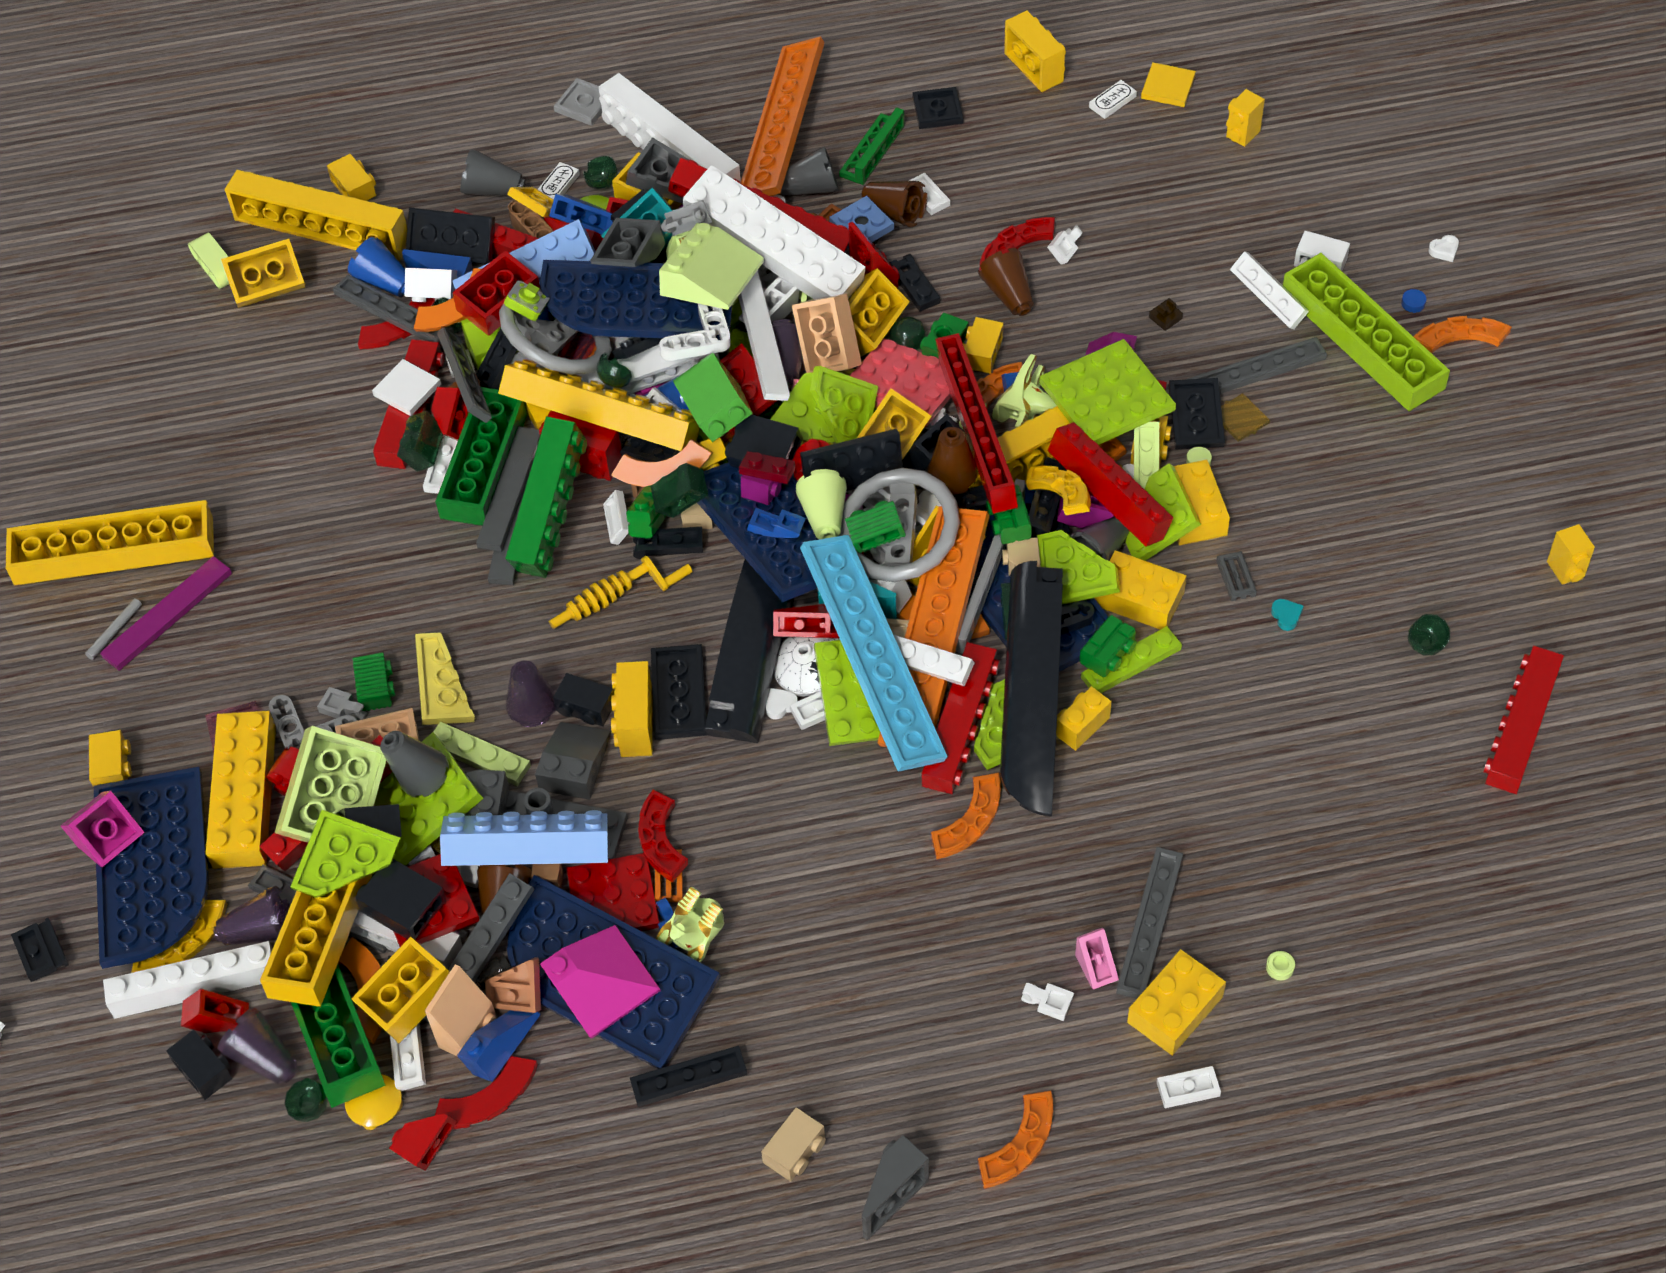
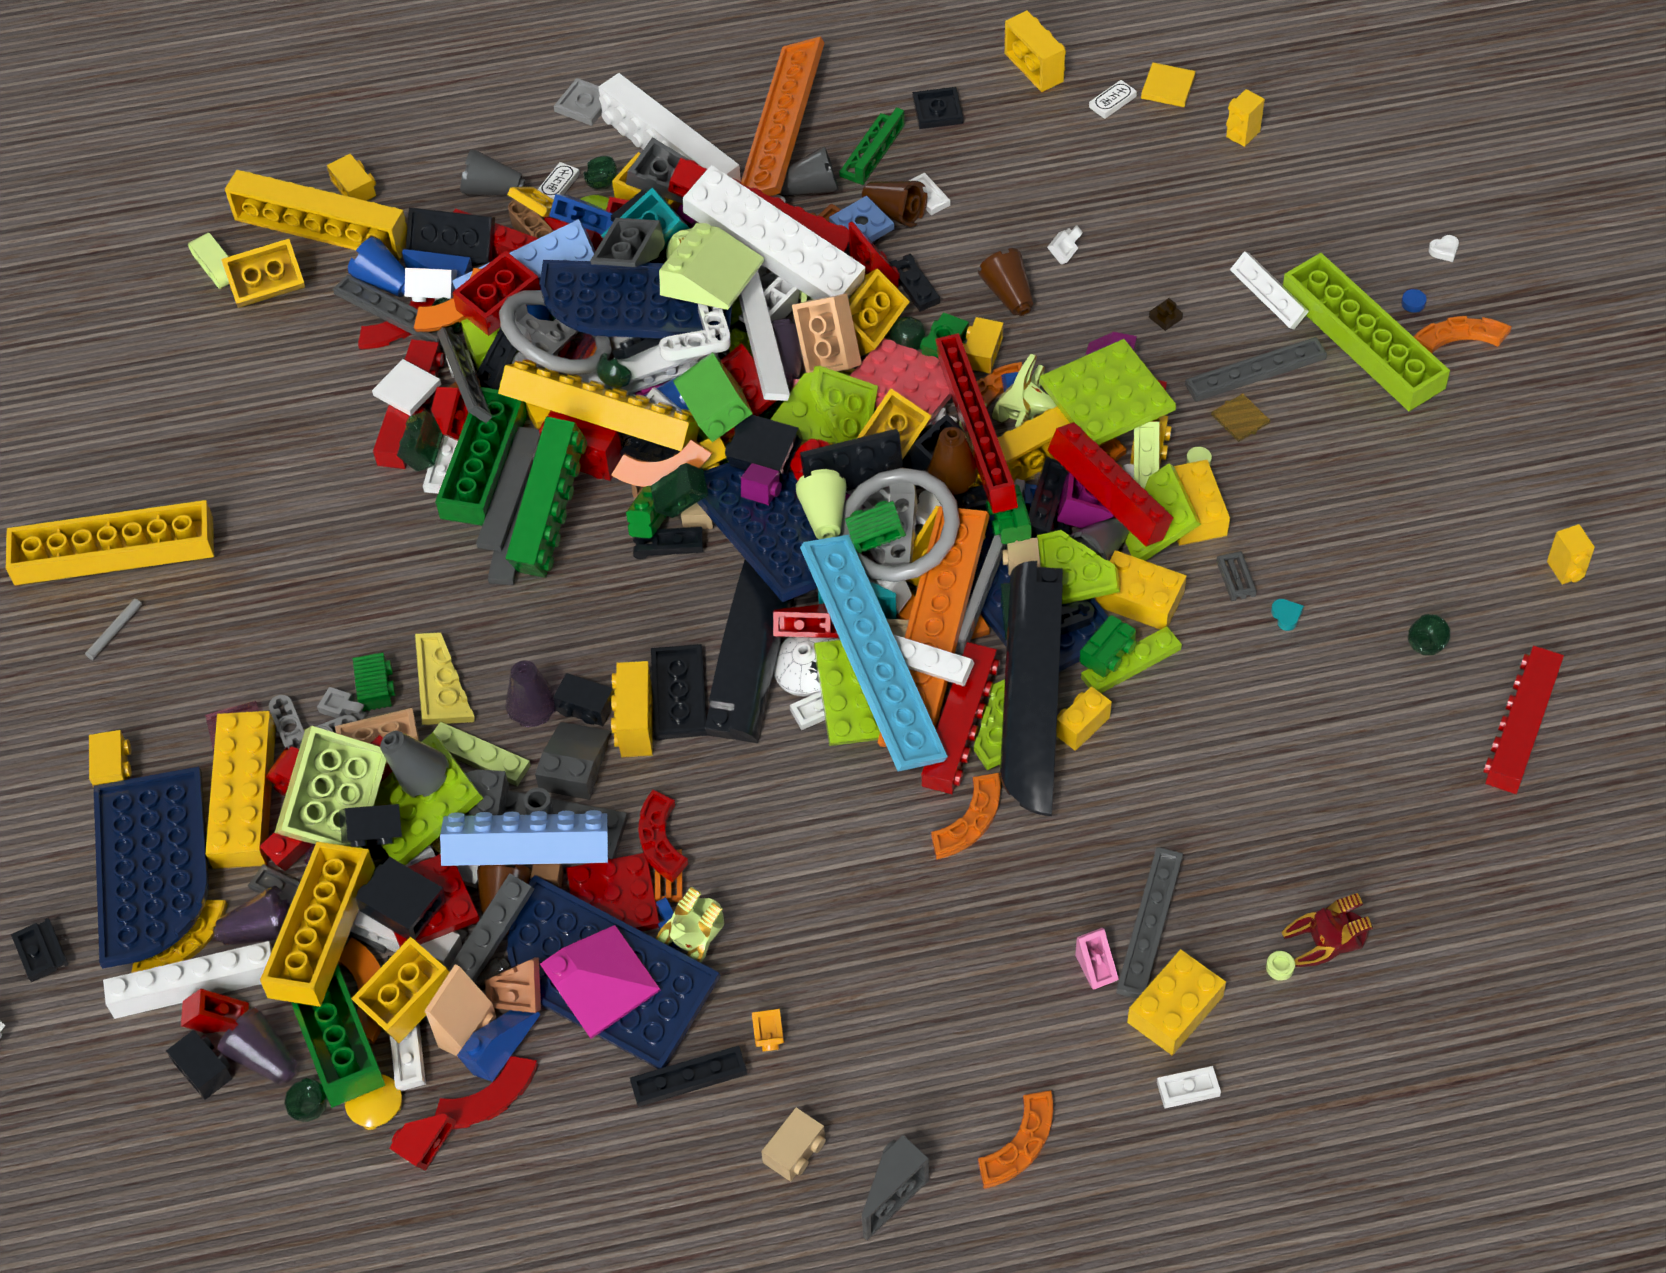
dark pink slope [61,791,145,867] -> none
magenta tile [100,556,232,671] -> none
lime plate [290,810,401,898] -> none
lime piece [504,281,550,321] -> none
yellow piece [549,556,693,629] -> none
white tile [603,490,629,545] -> none
light grey hinge [661,200,712,236] -> none
dark red plate [739,451,795,484] -> none
blue slope [747,508,806,538] -> none
white tile [766,688,798,719] -> none
red tile [980,217,1055,270] -> none
white plate [1021,983,1074,1021] -> none
yellow tile [1025,466,1091,515] -> none
black plate [1168,378,1225,450] -> none
white brick [1294,231,1350,271] -> none
none -> light orange bracket [752,1009,784,1052]
none -> dark red piece [1282,893,1373,967]

